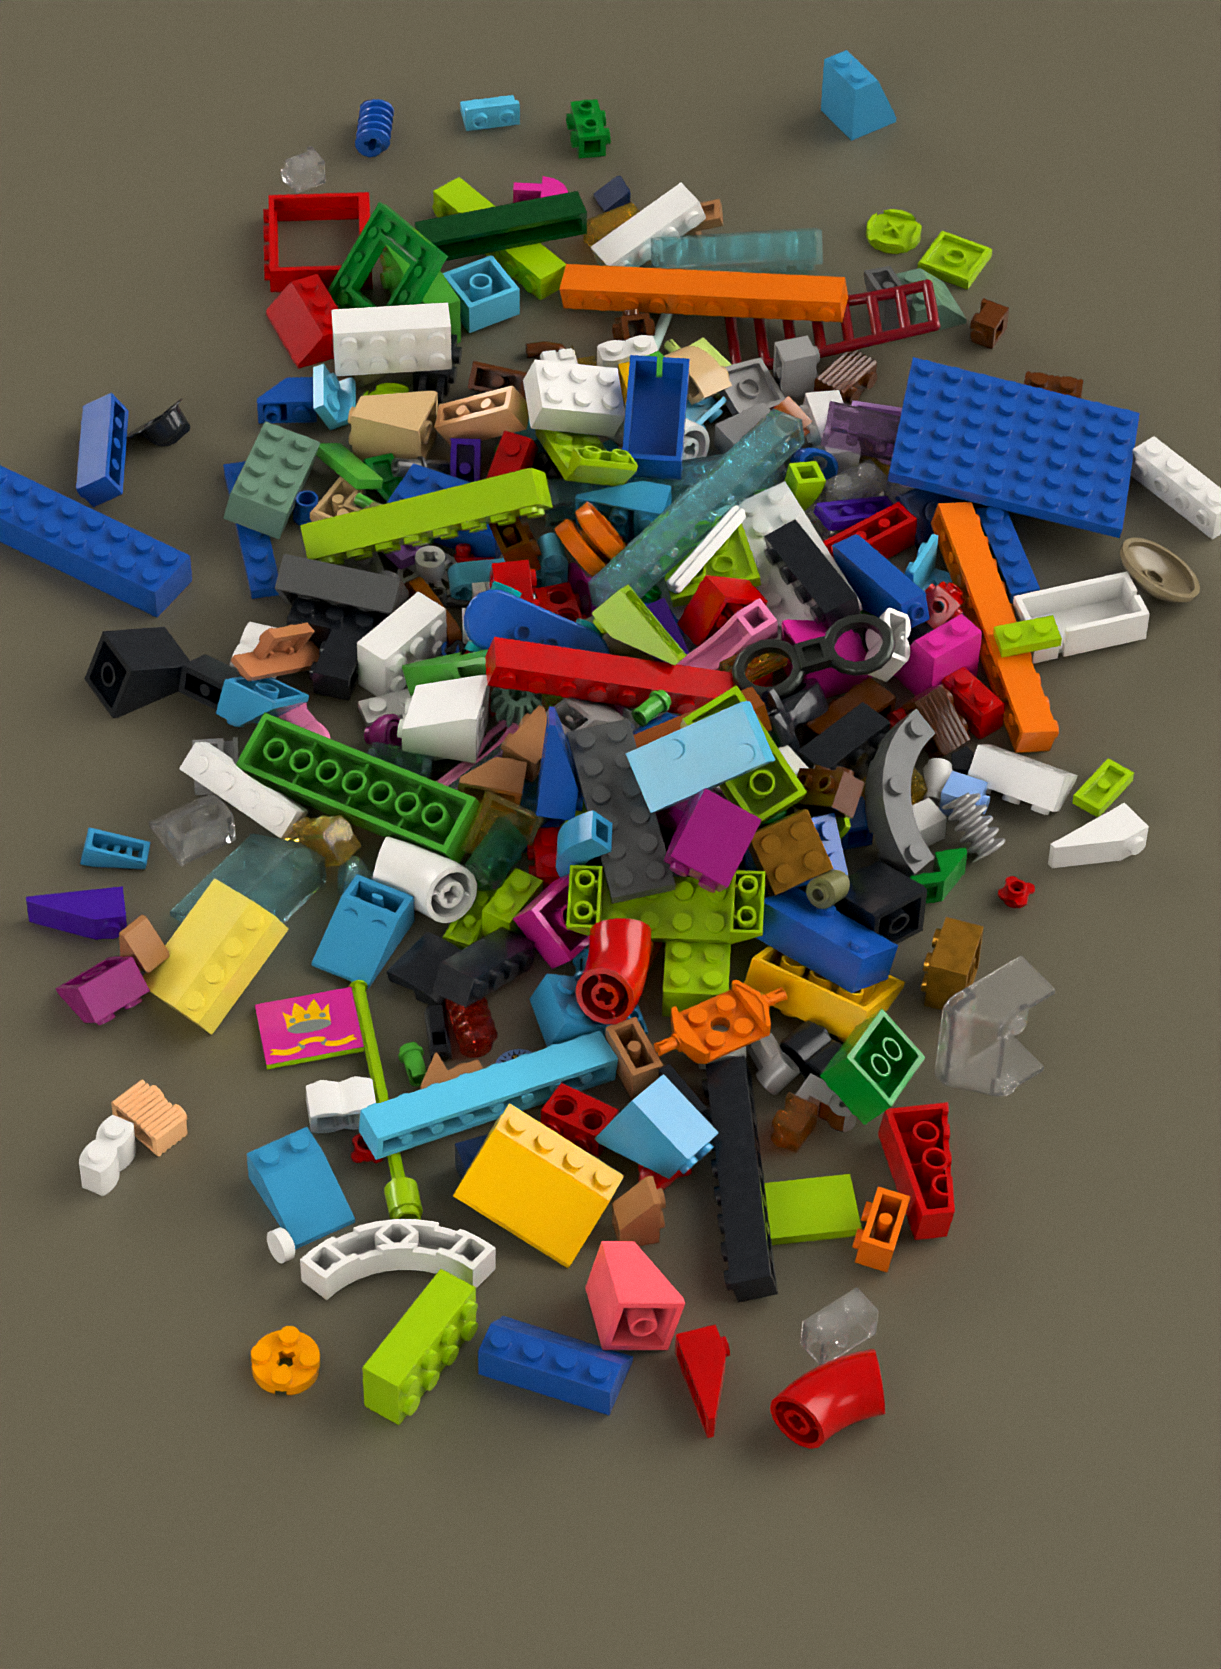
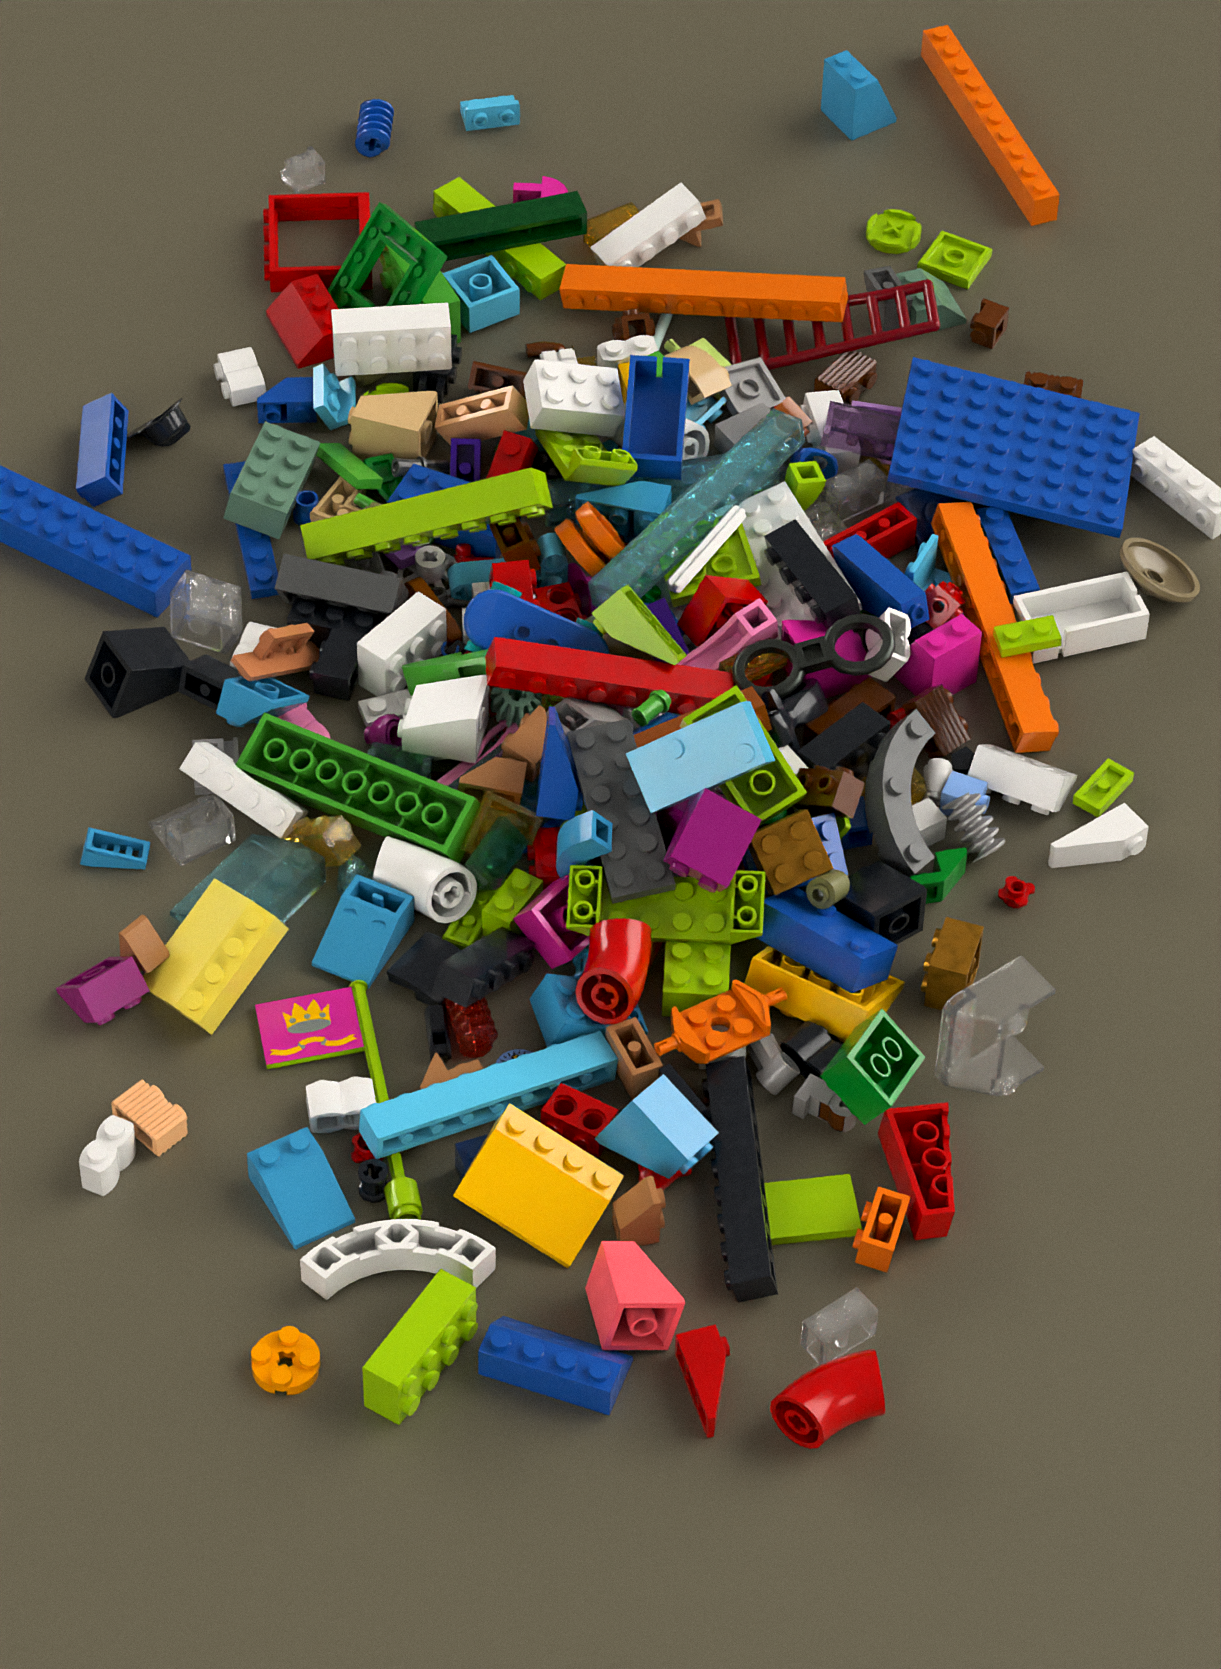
dark purple slope [26,886,127,940] -> none
white tile [267,1227,295,1264] -> none
bright green pin [398,1042,427,1086] -> none
green brick [566,99,611,159] -> none
dark blue slope [594,175,631,214] -> none
clear light blue brick [651,227,823,273] -> none
clear orange brick [771,1092,818,1153] -> none
light grey brick [773,335,820,401] -> none
dark purple plate [813,496,893,531] -> none
red brick [941,667,1005,739] -> none
none -> clear brick [170,569,242,654]
none -> white brick [214,347,266,407]
none -> black bush [358,1159,388,1203]
none -> orange brick [921,25,1060,226]

